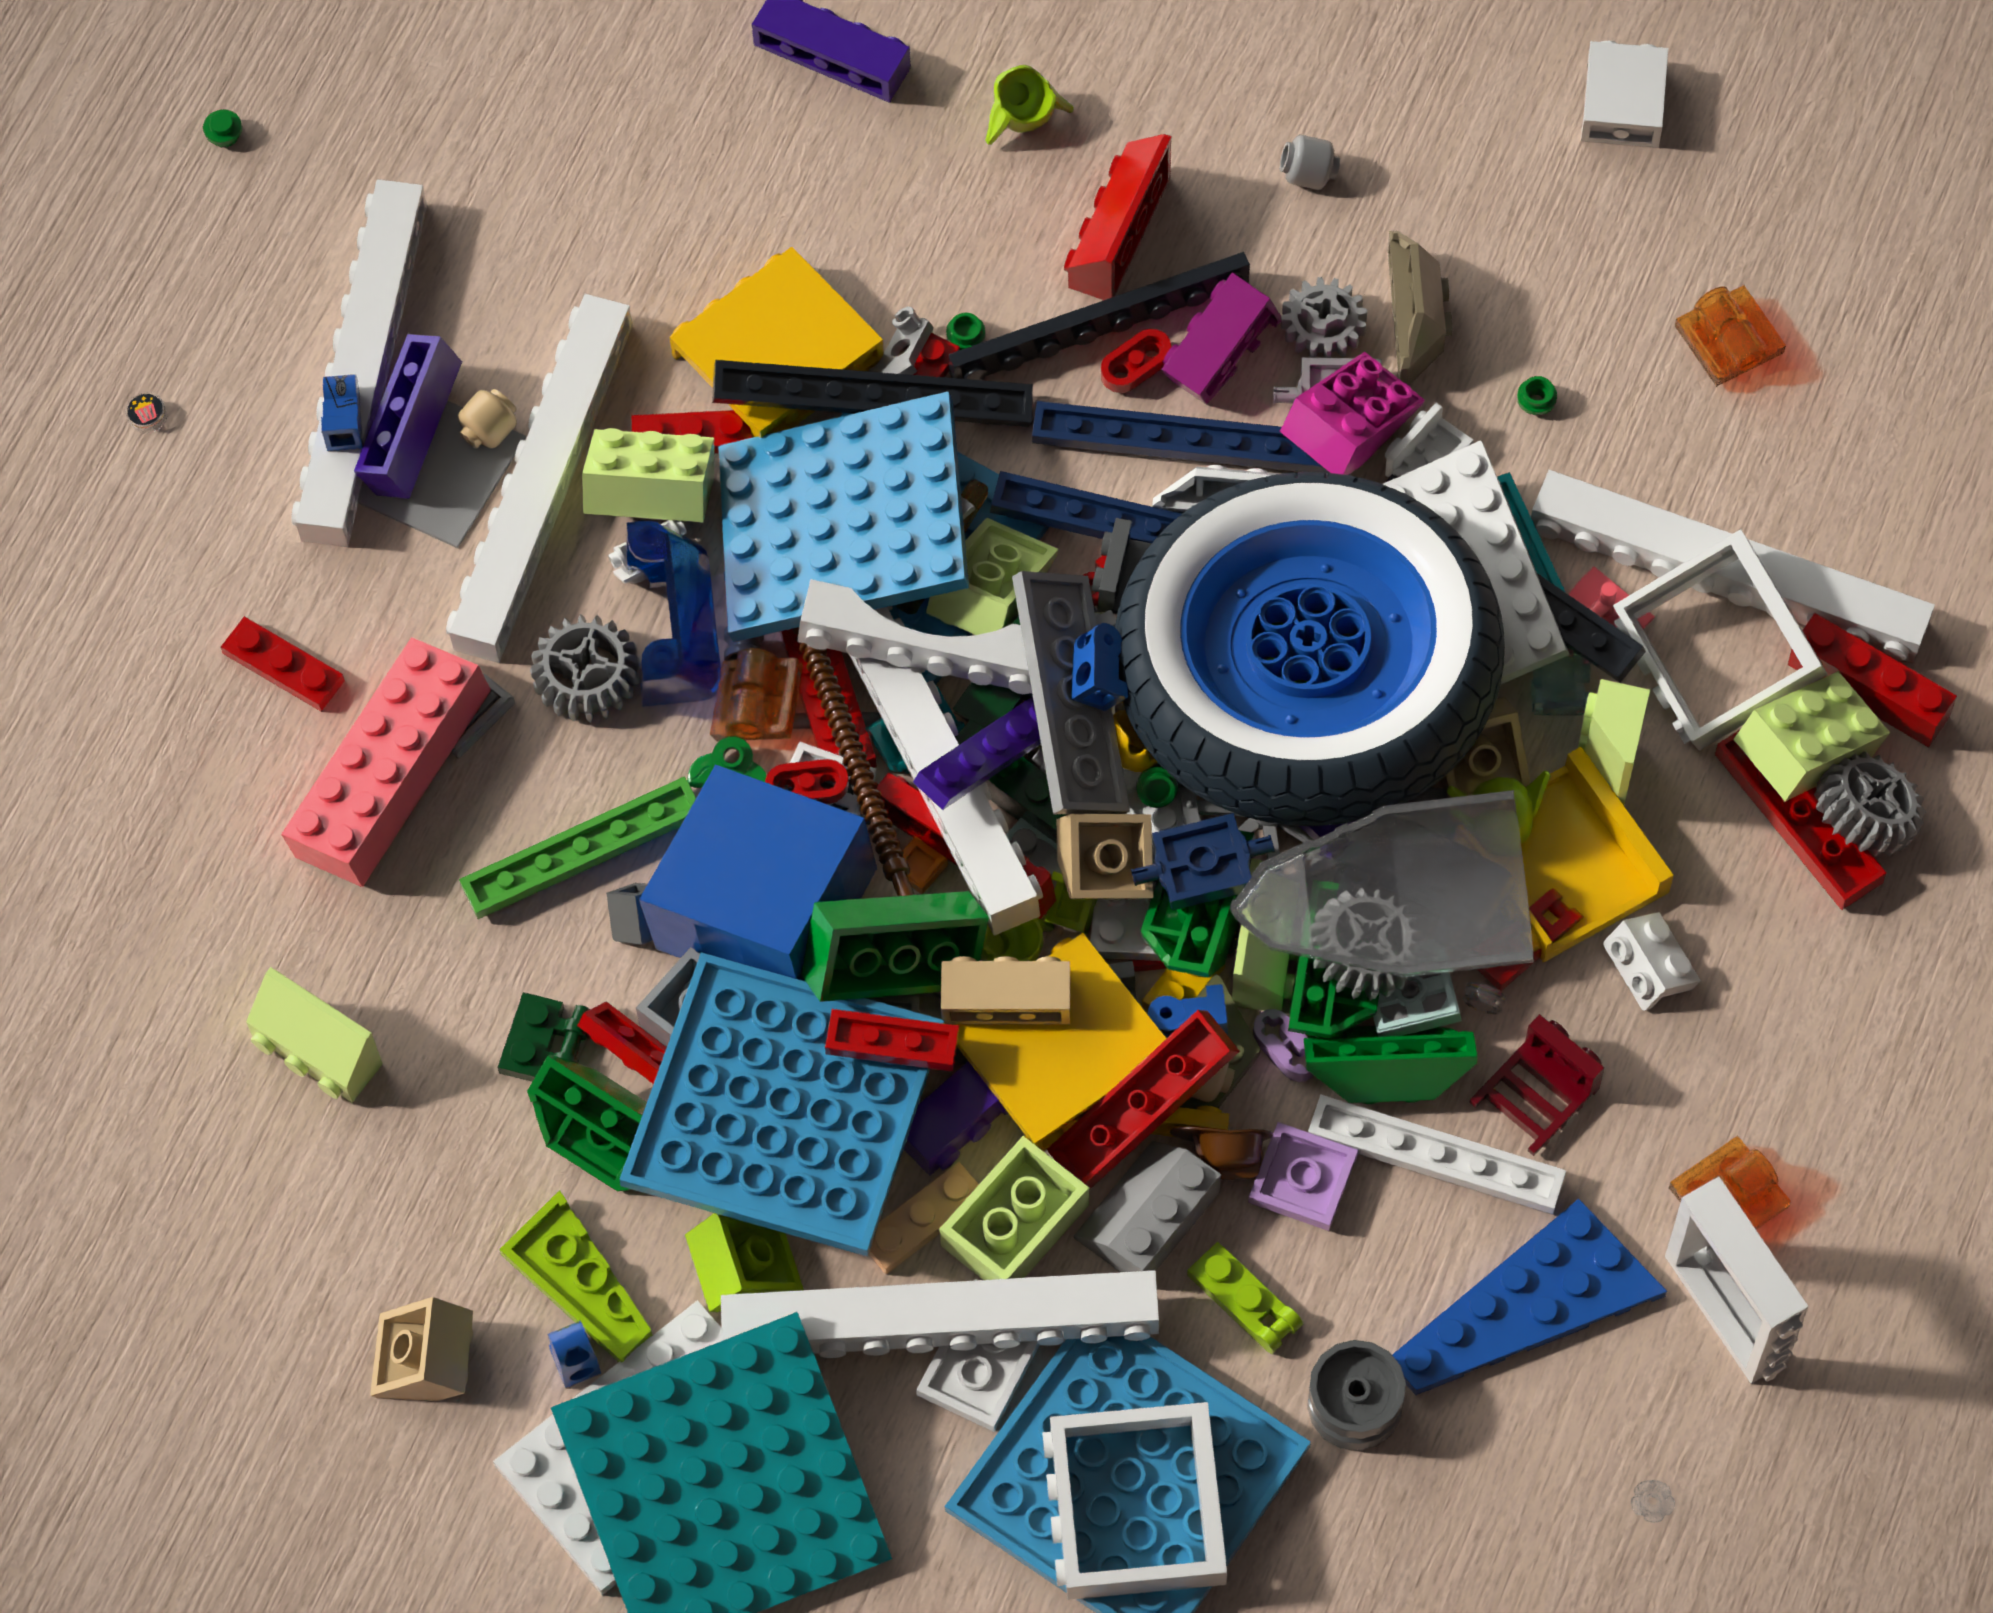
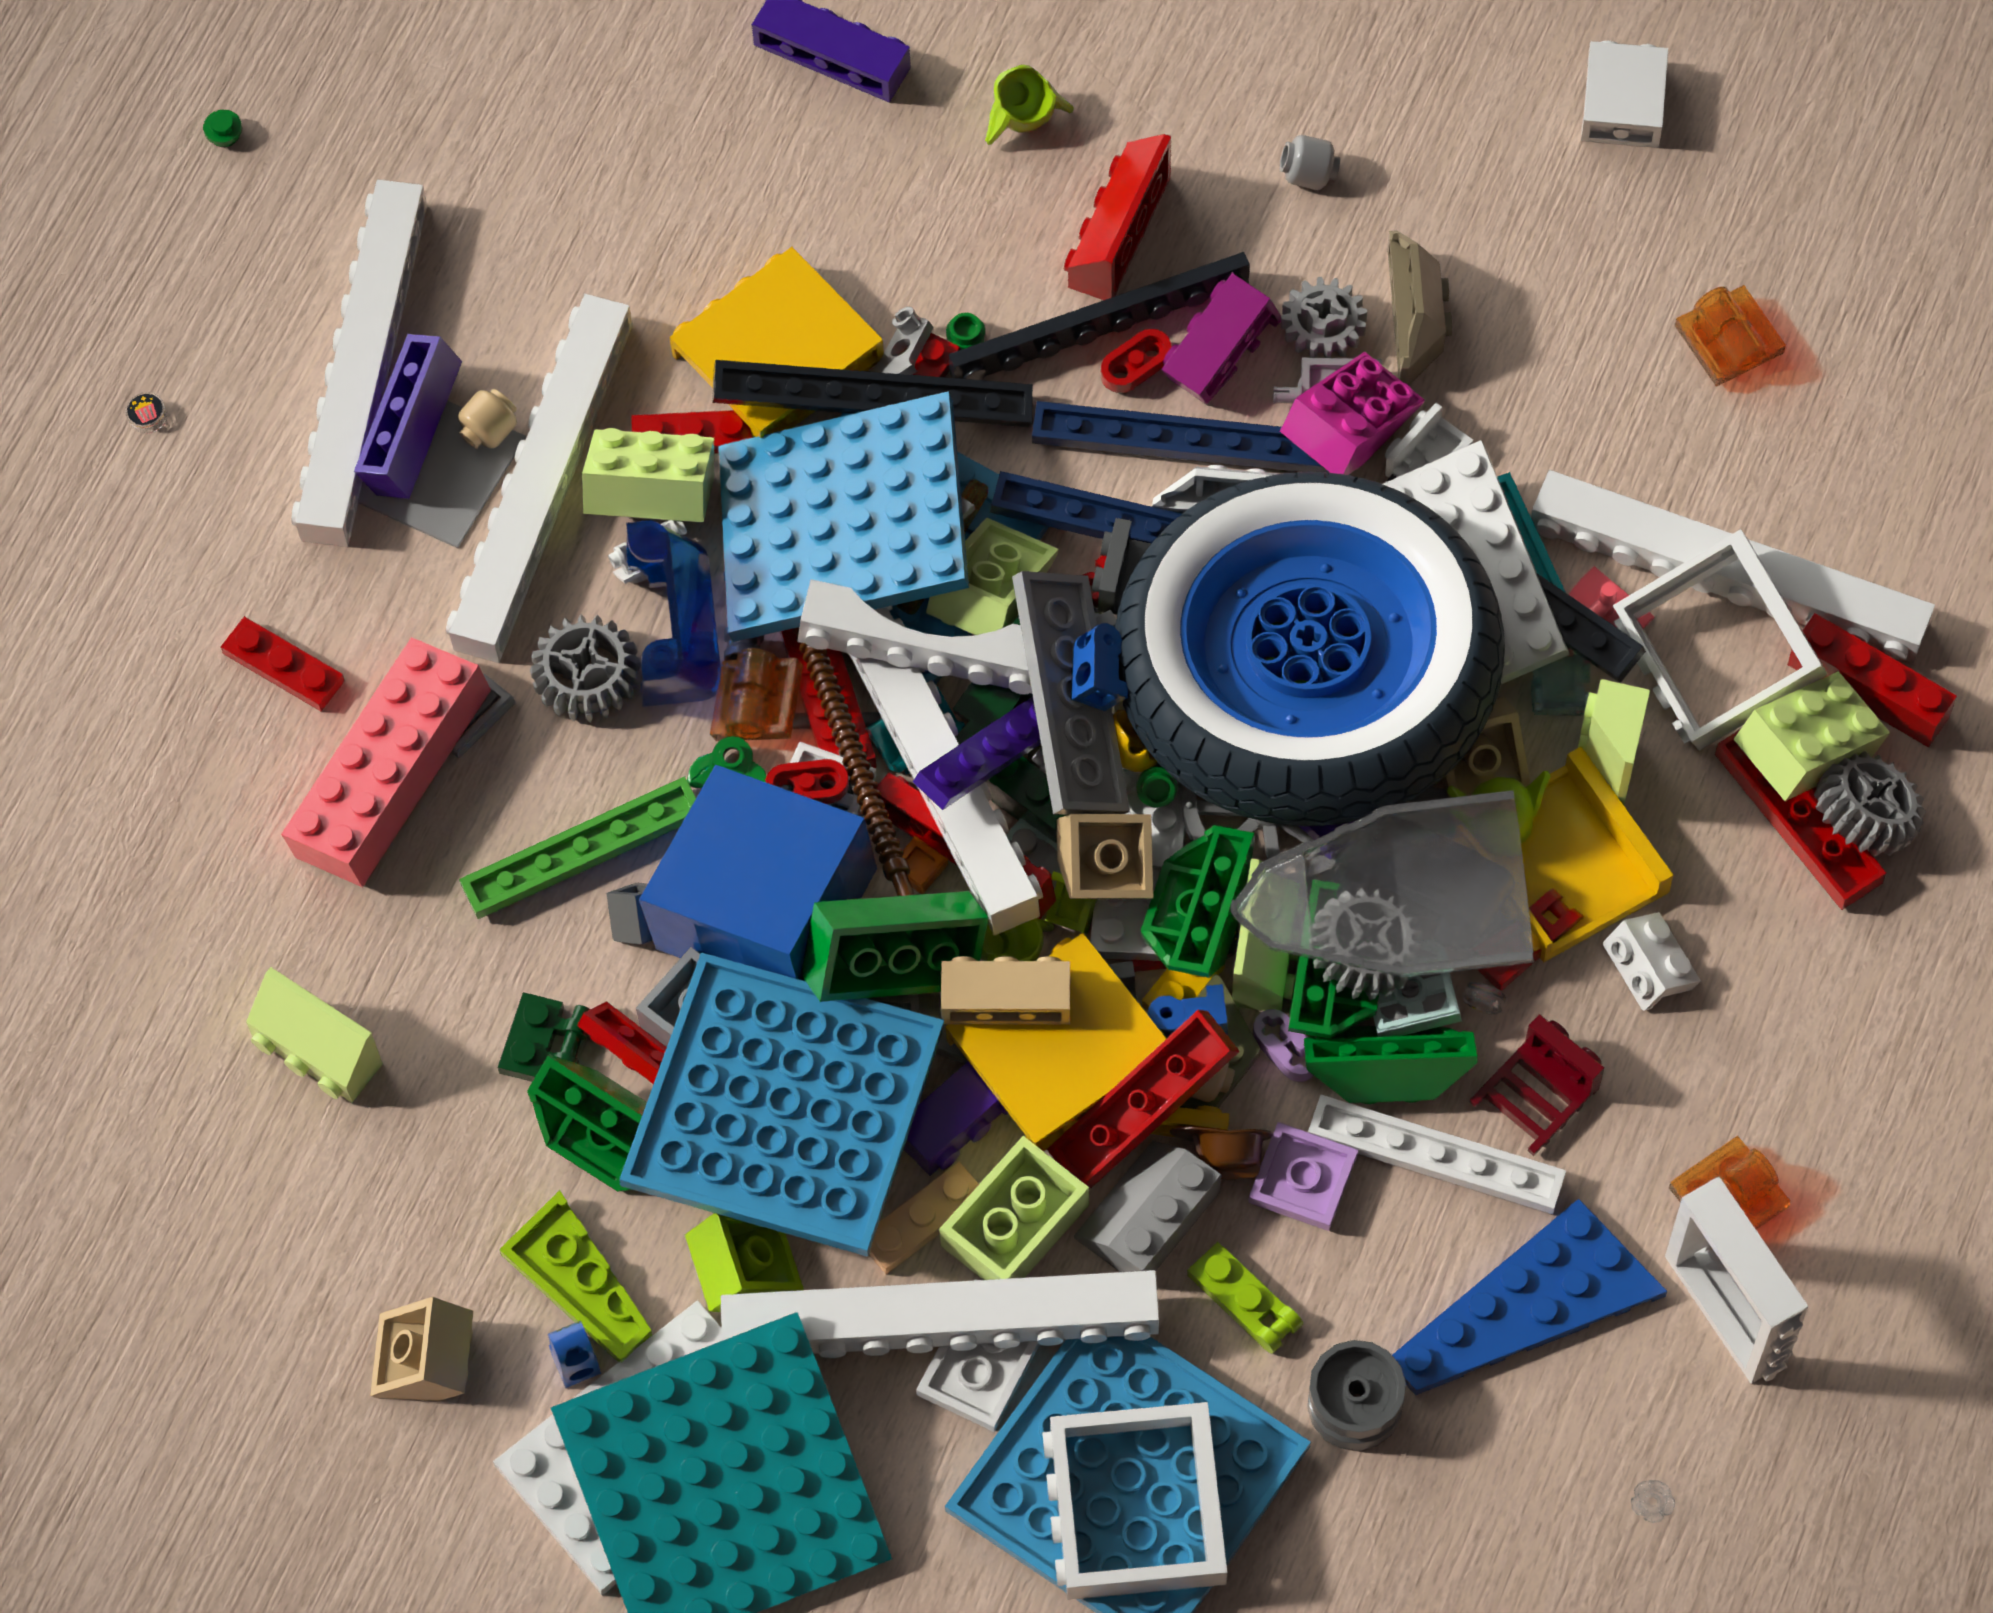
blue leg [321,374,363,451] -> none
red plate [825,1009,959,1071] -> none
dark blue plate [1131,813,1275,911] -> none
green plate [1517,376,1557,415] -> none

